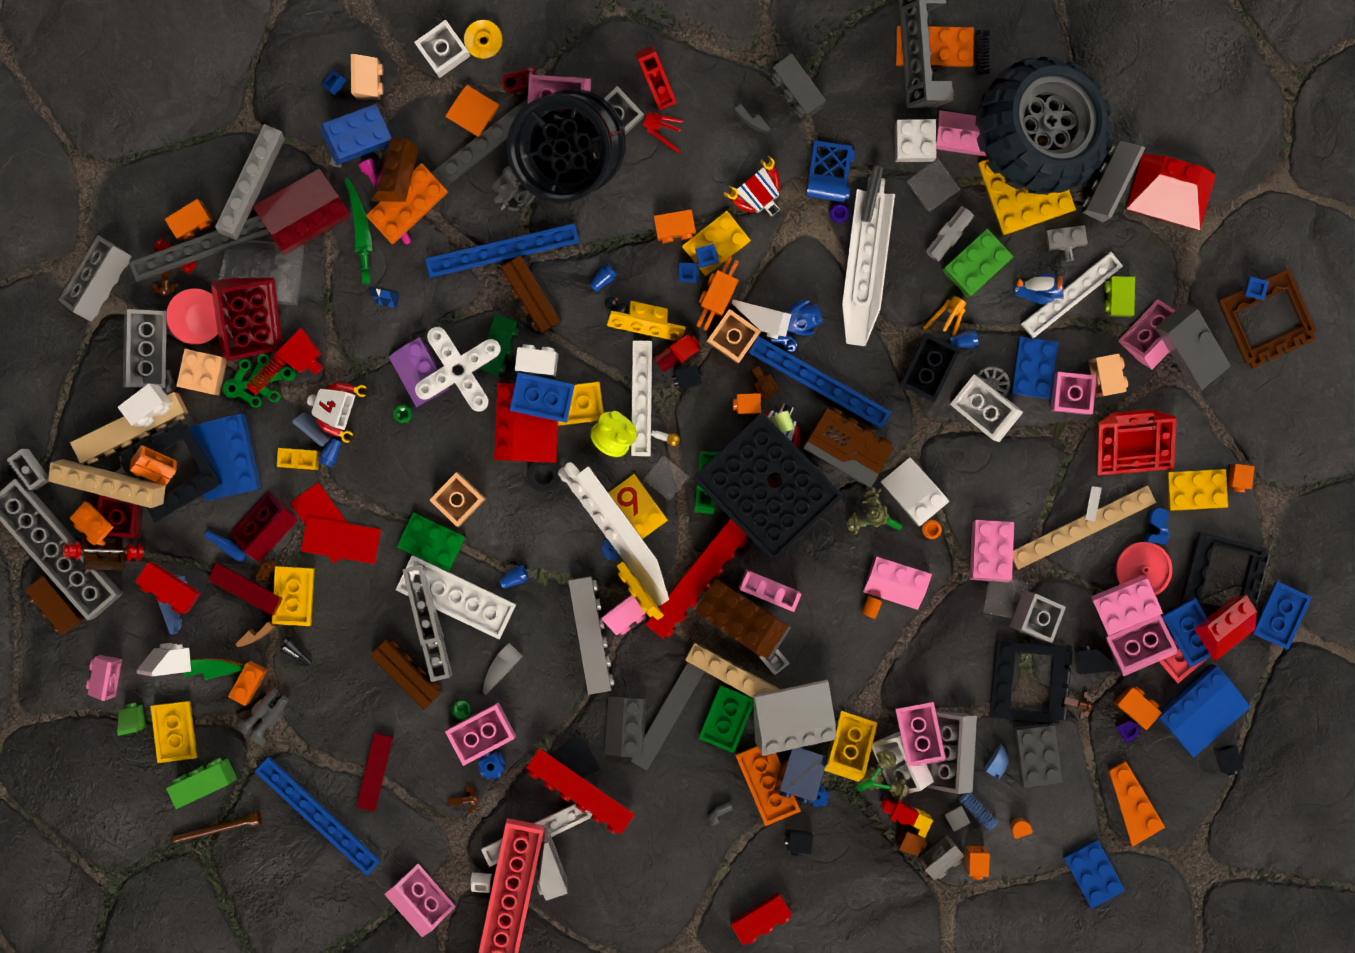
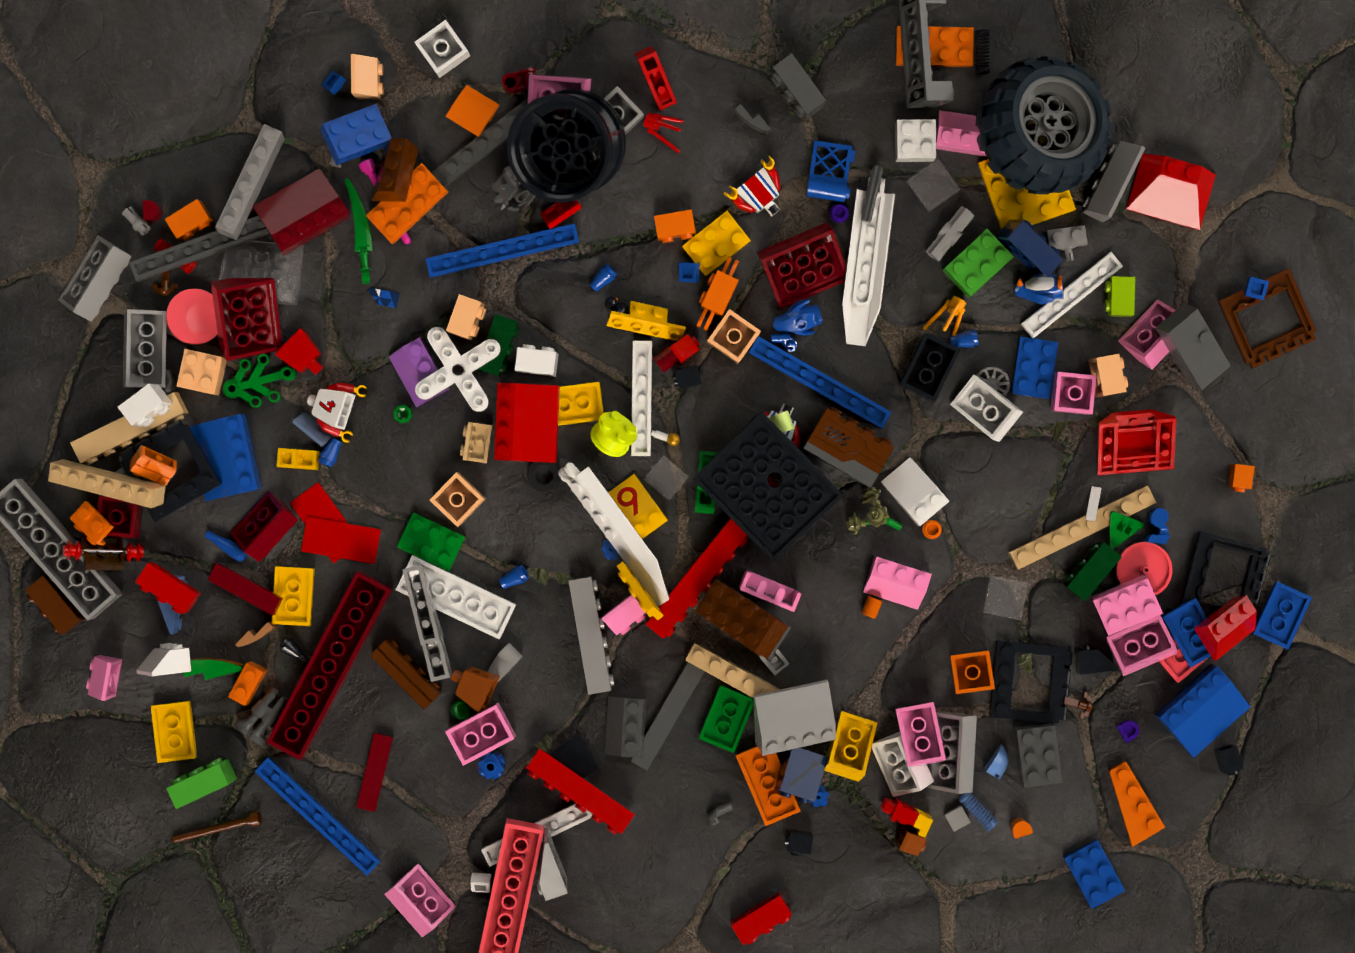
light grey brick [7,449,49,490] -> none
bright green slope [117,702,148,736] -> none
red piece [246,355,285,395] -> none
reddish brown piece [256,559,277,581] -> none
reddish brown piece [448,786,479,813] -> none
yellow dish [464,20,502,59] -> none
reddish brown brick [500,255,561,334] -> none
blue plate [509,372,575,423] -> none
blue plate [695,244,719,268] -> none
white slope [732,300,791,339] -> none
orange brick [733,393,761,415] -> none
reddish brown plate [751,366,780,401] -> none
olive plant [857,750,909,801] -> none
light grey slope [918,835,964,880] -> none
orange brick [964,846,990,880] -> none
bright pink brick [970,520,1014,582] -> none
light grey brick [1010,591,1066,643] -> none
orange brick [1114,686,1162,730] -> none
yellow plate [1167,469,1228,511] -> none
none -> light grey pin [122,206,151,236]
none -> dark red brick [142,200,163,222]
none -> dark red brick [266,571,394,760]
none -> light nougat brick [446,294,486,341]
none -> dark orange torso [451,667,500,712]
none -> tan bracket [460,422,493,463]
none -> red plate [540,200,582,229]
none -> dark red slope [756,222,847,309]
none -> orange brick [950,650,995,694]
none -> dark blue brick [995,219,1063,277]
none -> dark green brick [1064,542,1122,601]
none -> green piece [1108,511,1144,549]

